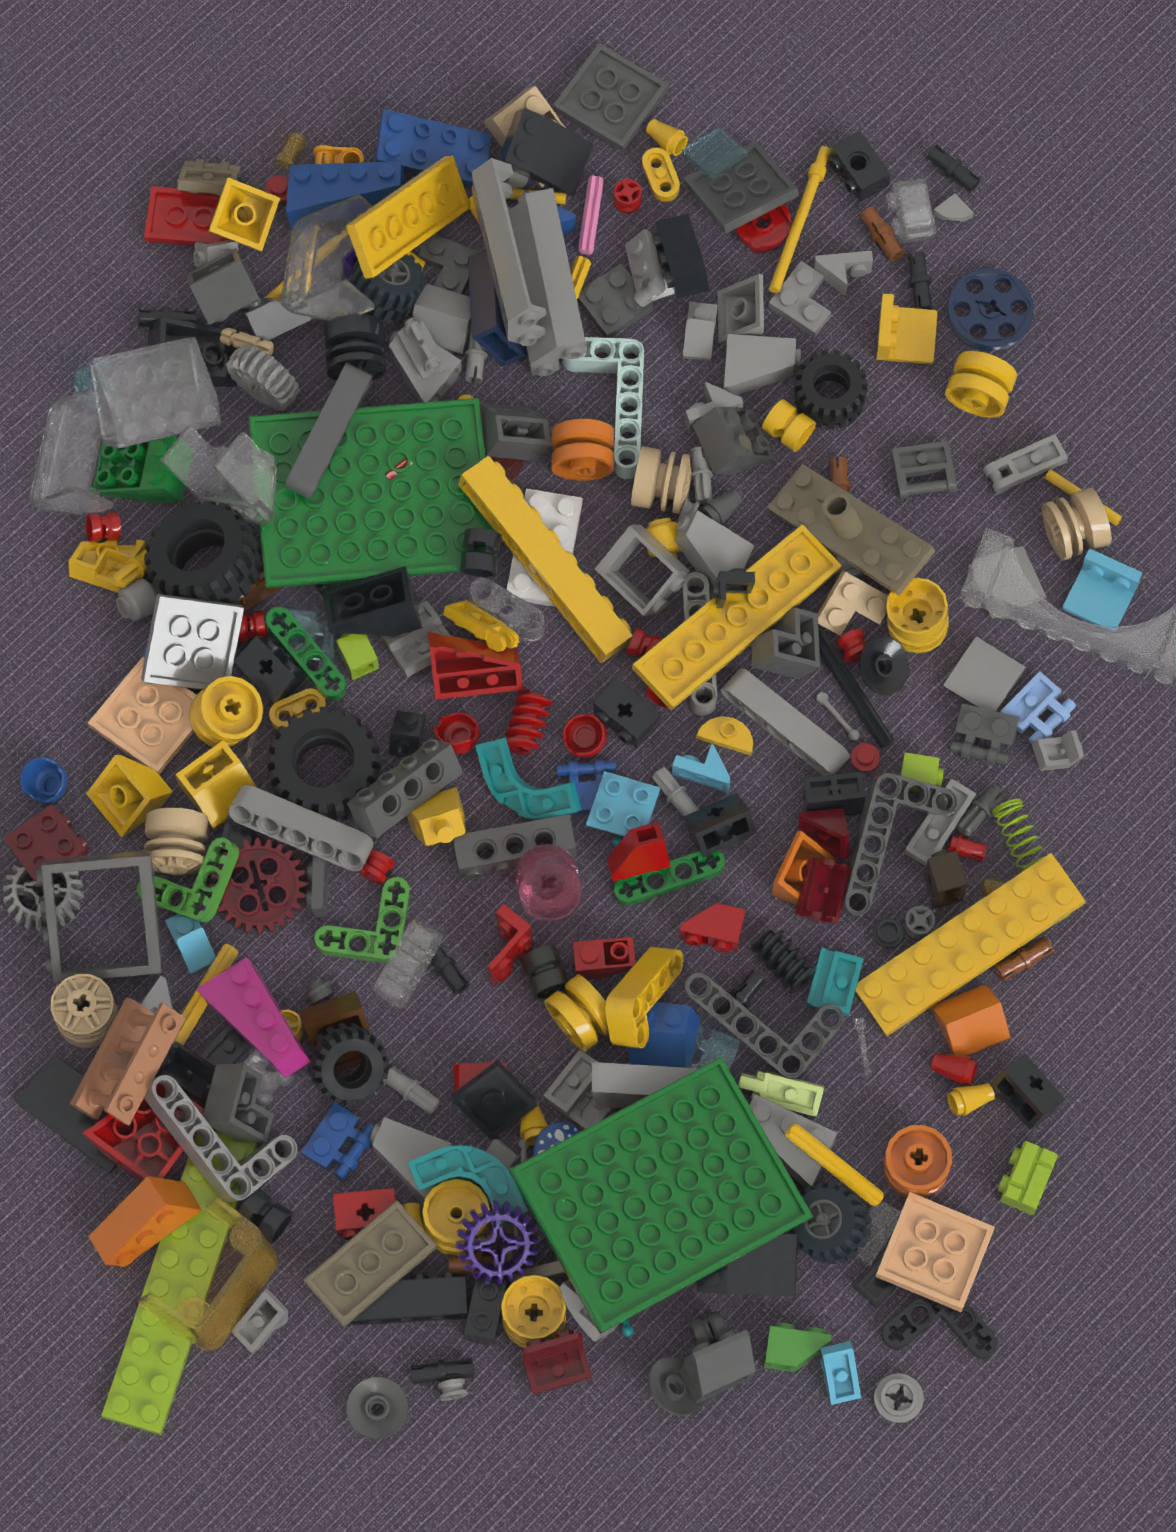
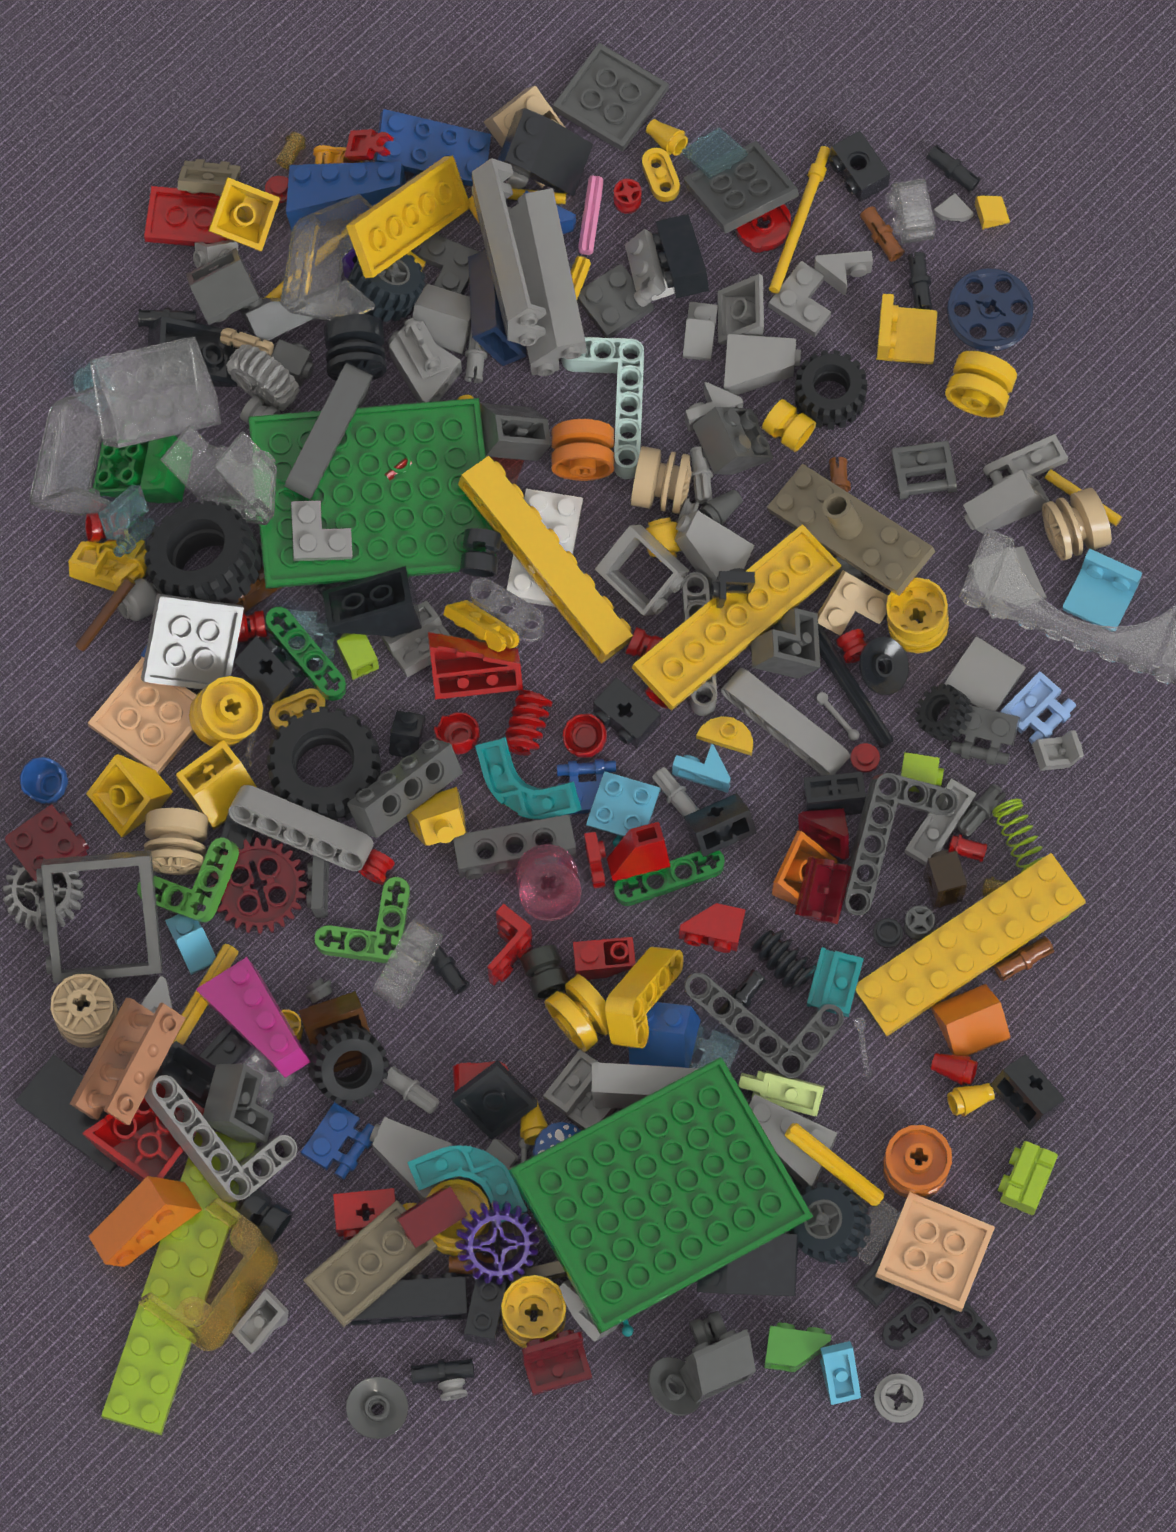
none -> reddish brown bar [75,577,136,652]
none -> clear light blue plate [98,485,156,557]
none -> light grey wheel [240,395,280,424]
none -> dark grey brick [271,339,315,387]
none -> light grey plate [291,501,352,561]
none -> red plate [344,129,394,161]
none -> dark red hinge [395,1185,468,1248]
none -> red plate [584,832,606,889]
none -> black tyre [915,683,973,741]
none -> light grey slope [963,469,1049,535]
none -> yellow slope [975,196,1010,229]

